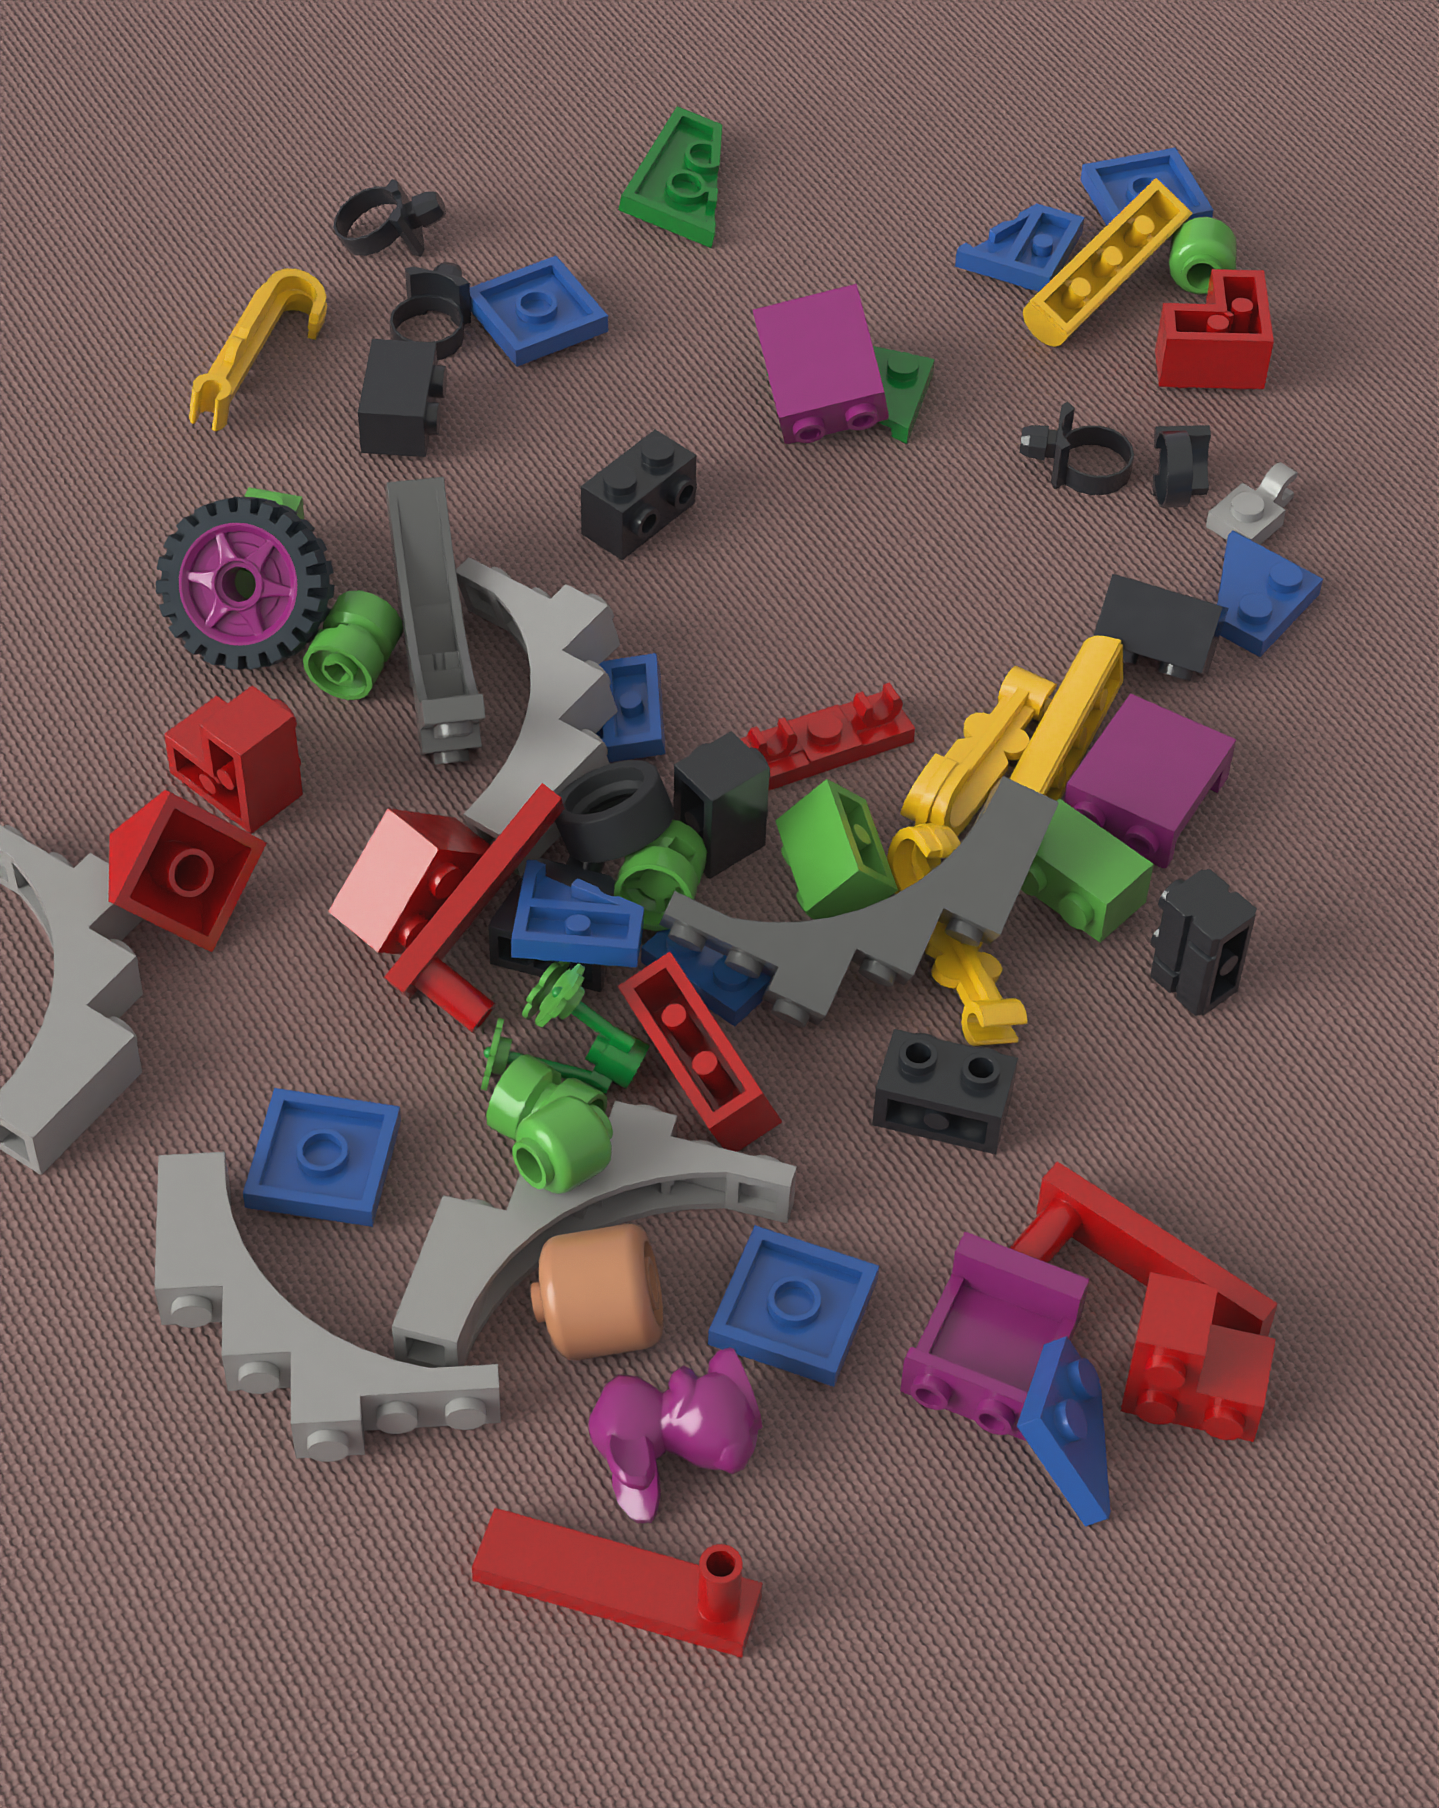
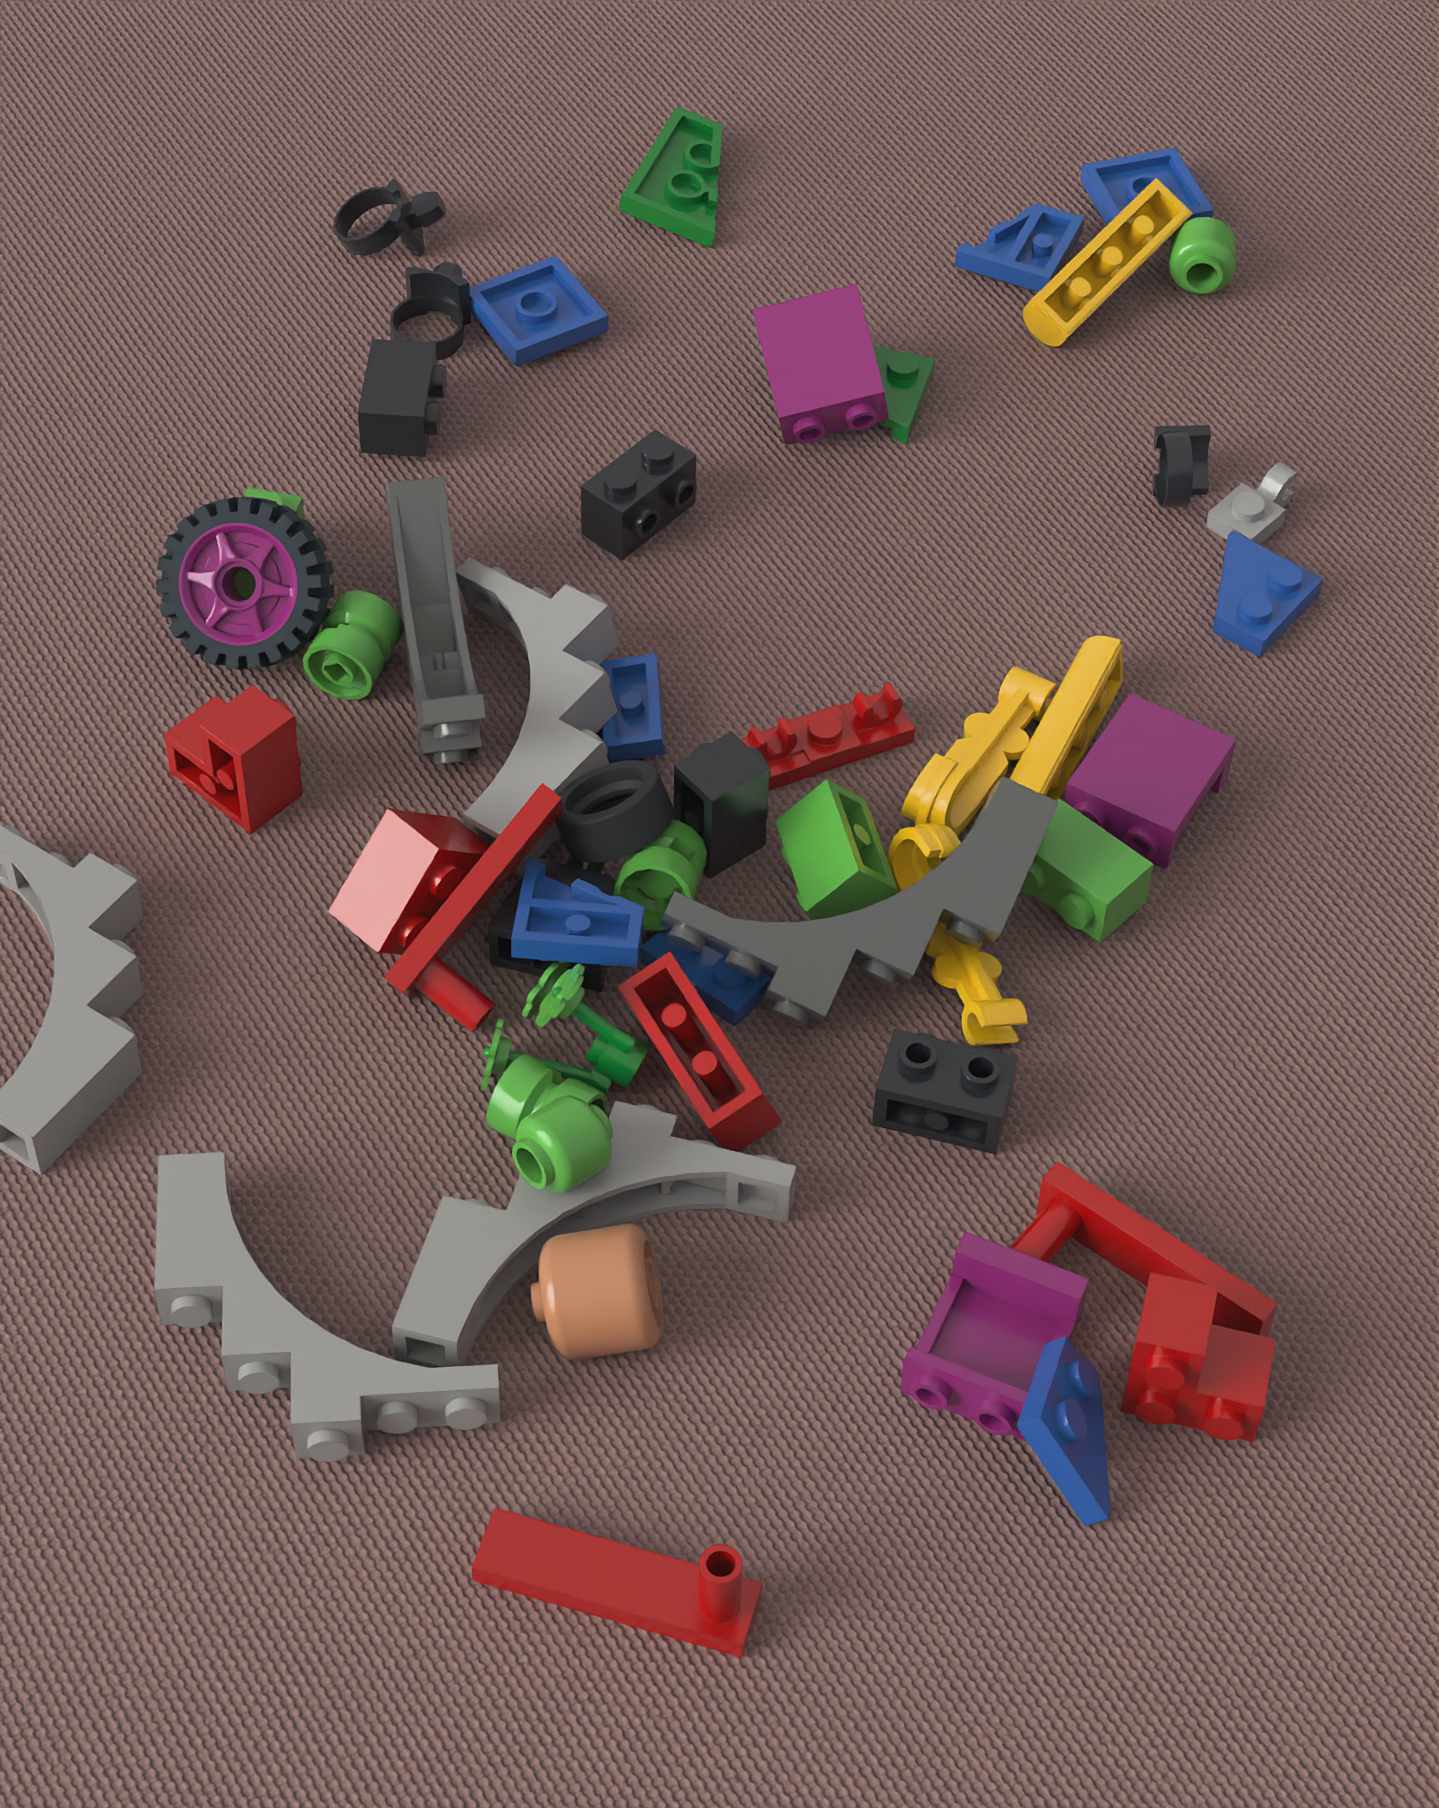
red slope [108,790,267,952] -> none
yellow piece [189,268,328,432] -> none
blue plate [243,1088,401,1227] -> none
magenta animal [588,1347,763,1523] -> none
blue plate [708,1225,879,1387] -> none
black piece [1019,401,1134,495] -> none
black brick [1093,574,1229,681] -> none
black brick [1150,869,1257,1016] -> none
red brick [1155,269,1274,389] -> none

